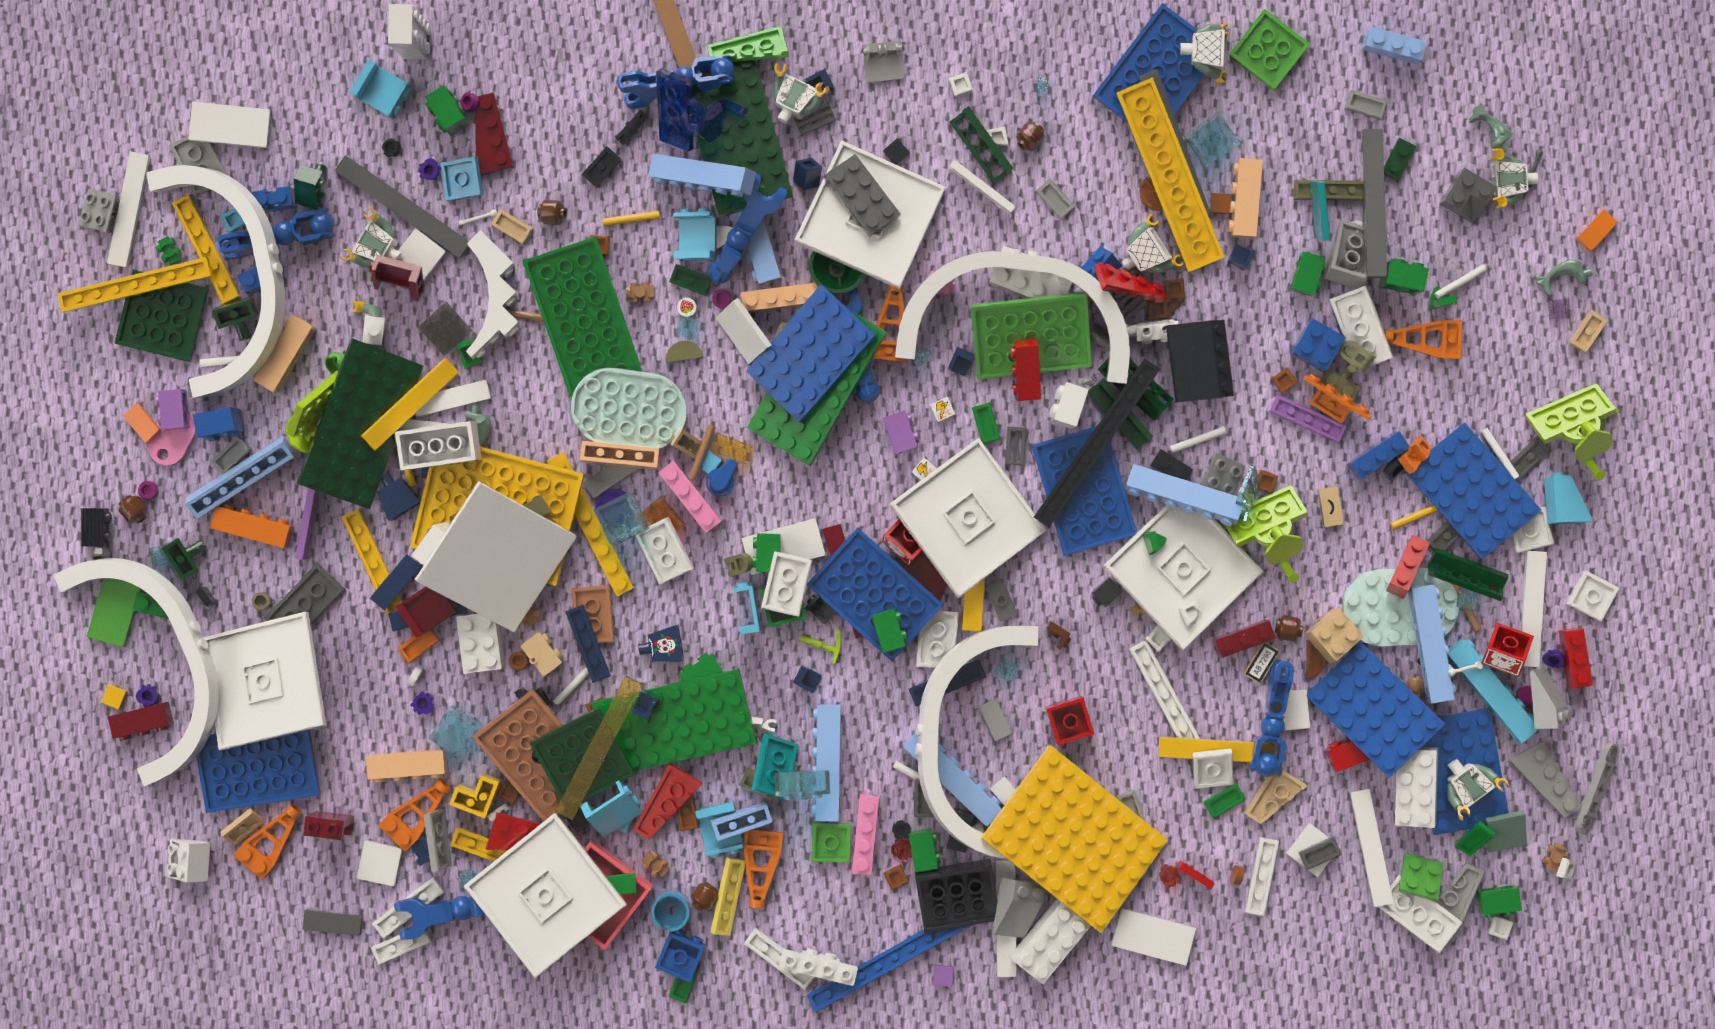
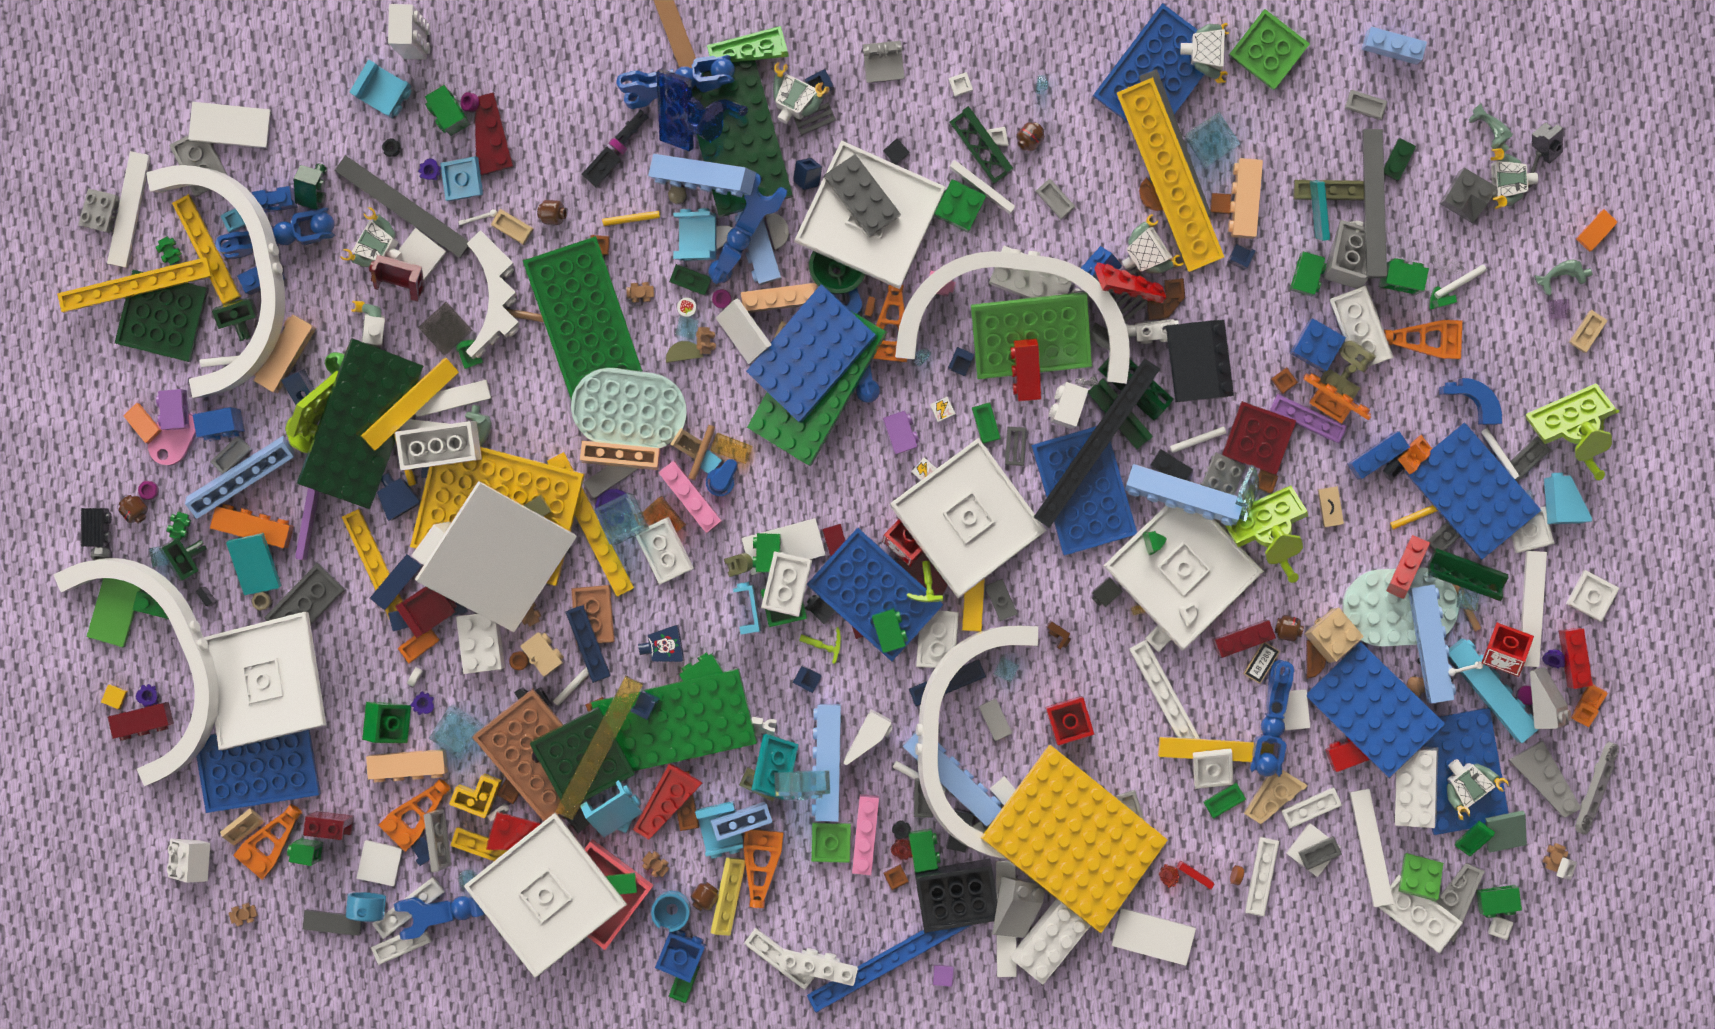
none -> green piece [166,511,191,540]
none -> teal tile [226,533,282,596]
none -> medium nougat piece [228,902,258,927]
none -> dark blue torso [281,369,314,405]
none -> green brick [287,838,324,866]
none -> dark azure piece [346,892,386,922]
none -> green slope [362,702,411,743]
none -> magenta tile [608,138,627,155]
none -> dark tan tile [668,186,687,205]
none -> medium nougat piece [696,327,716,354]
none -> white tile [765,213,789,250]
none -> white slope [843,709,893,765]
none -> dark orange tile [864,296,876,318]
none -> lime piece [907,561,944,602]
none -> green brick [934,179,986,233]
none -> dark red plate [1221,401,1296,475]
none -> white tile [1281,787,1342,829]
none -> blue arch [1439,378,1502,425]
none -> black brick [1532,122,1563,164]
none -> orange slope [1571,684,1608,728]

